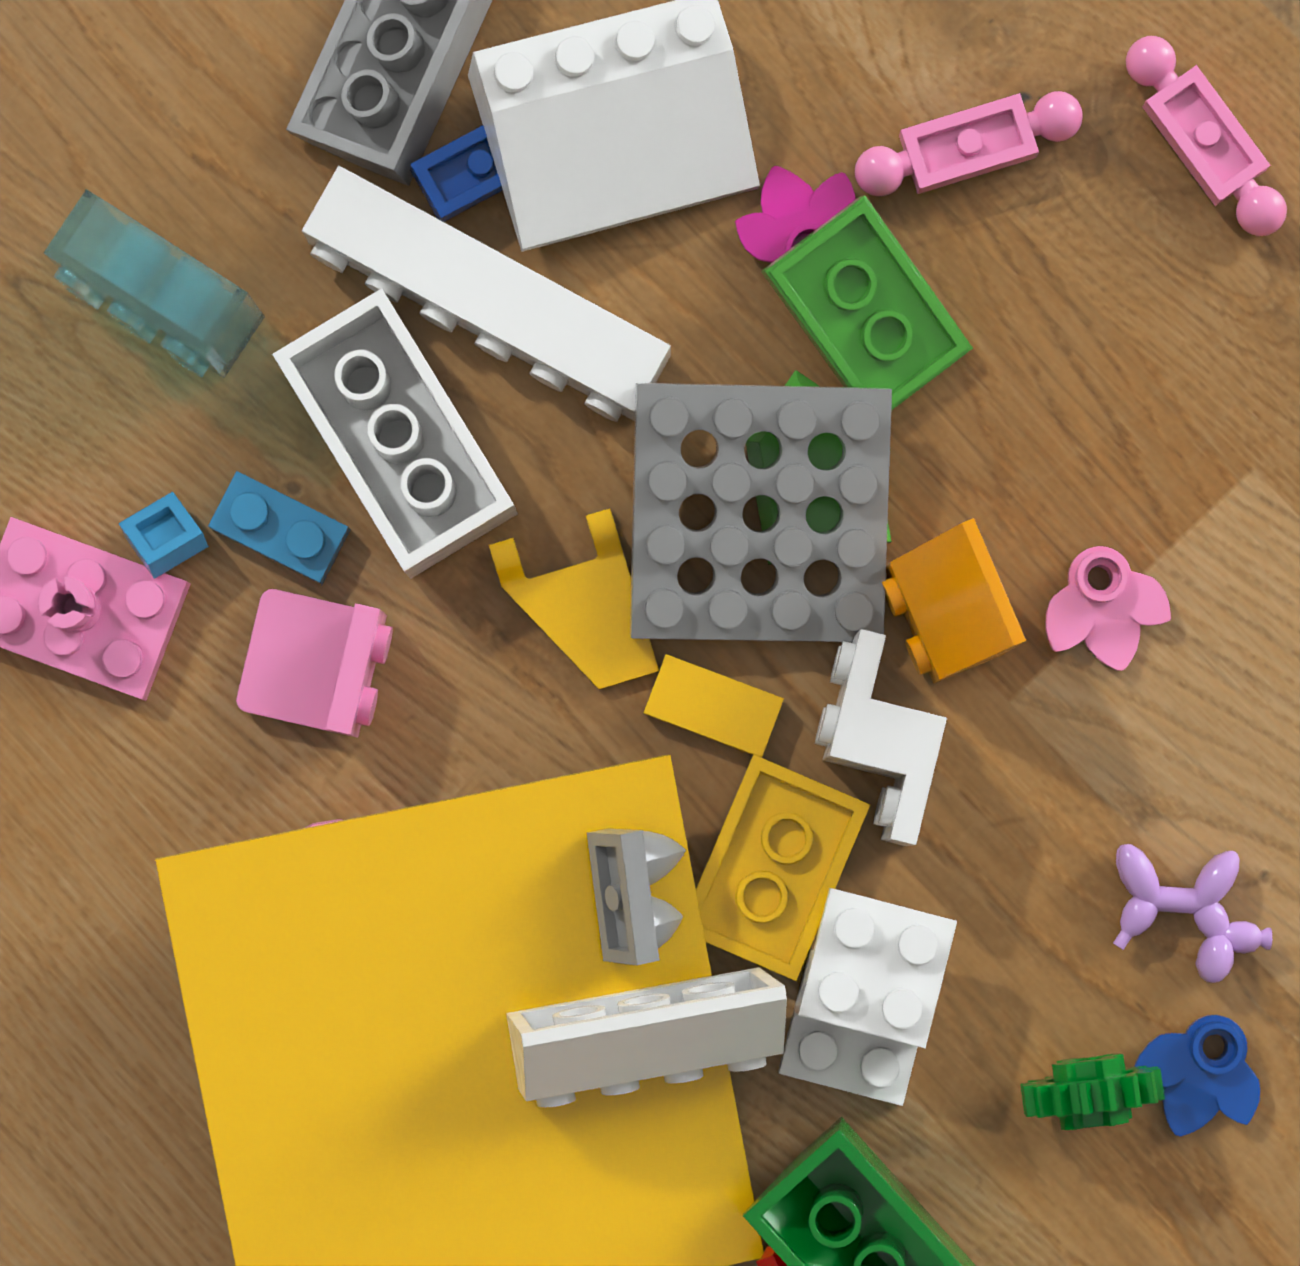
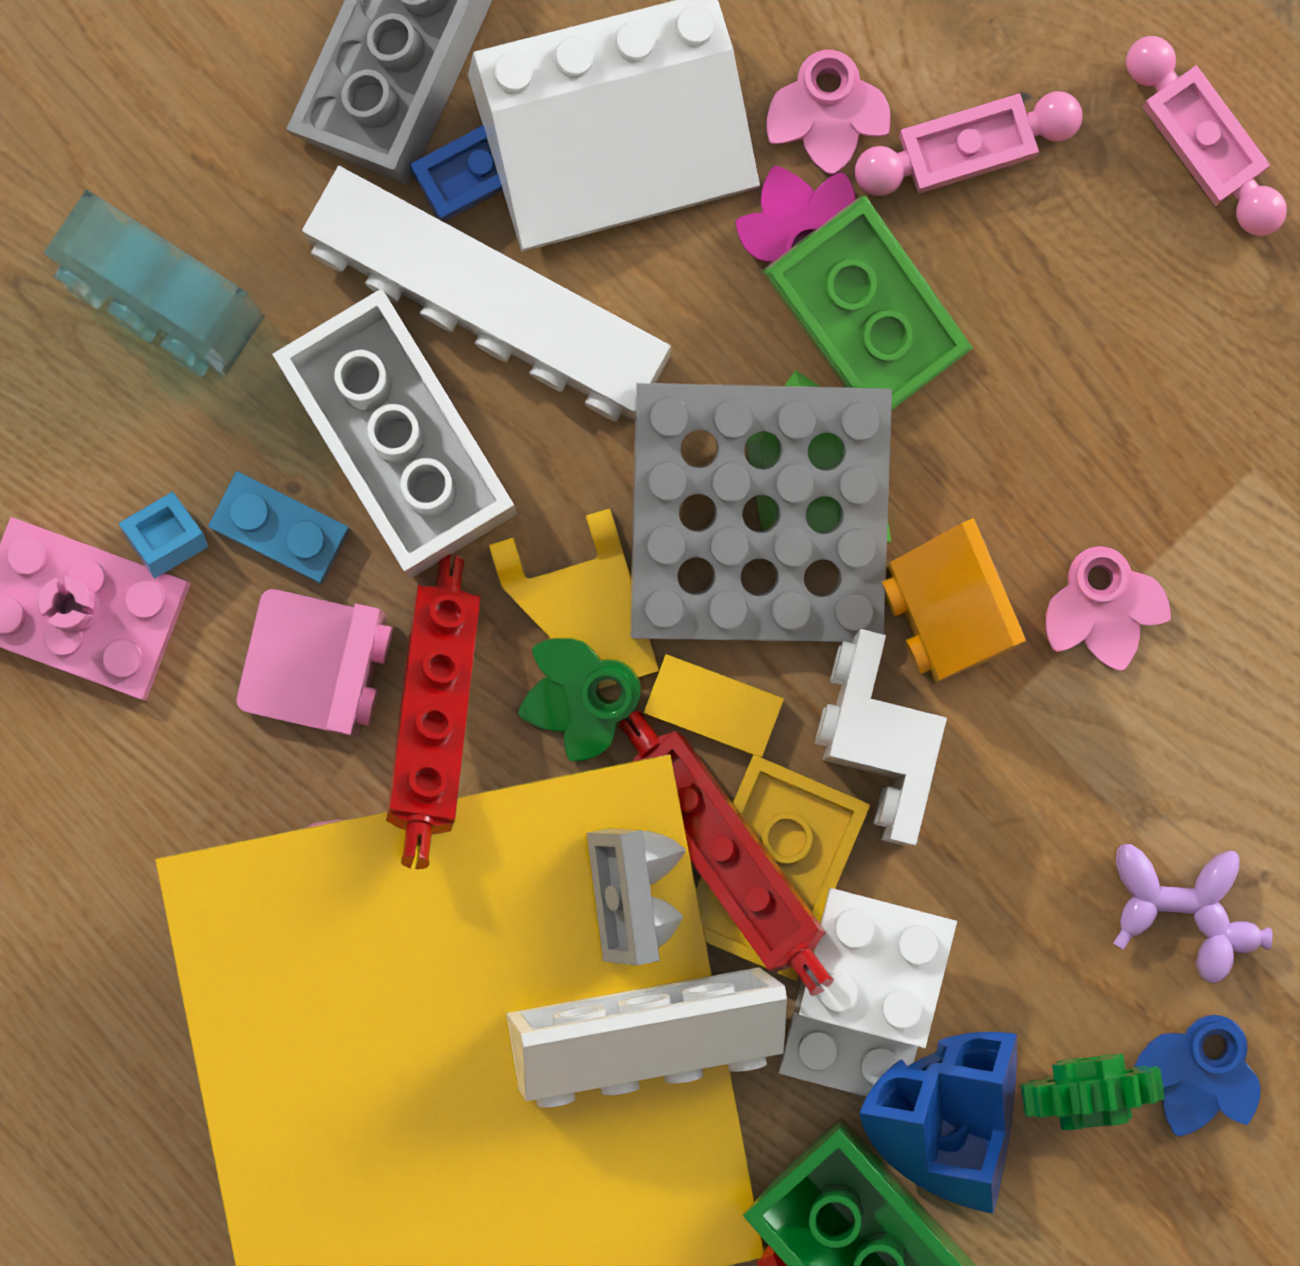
none -> red plate [386,554,481,870]
none -> green plate [518,638,641,761]
none -> red plate [619,711,834,996]
none -> bright pink plate [766,50,890,175]
none -> blue brick [860,1032,1017,1214]

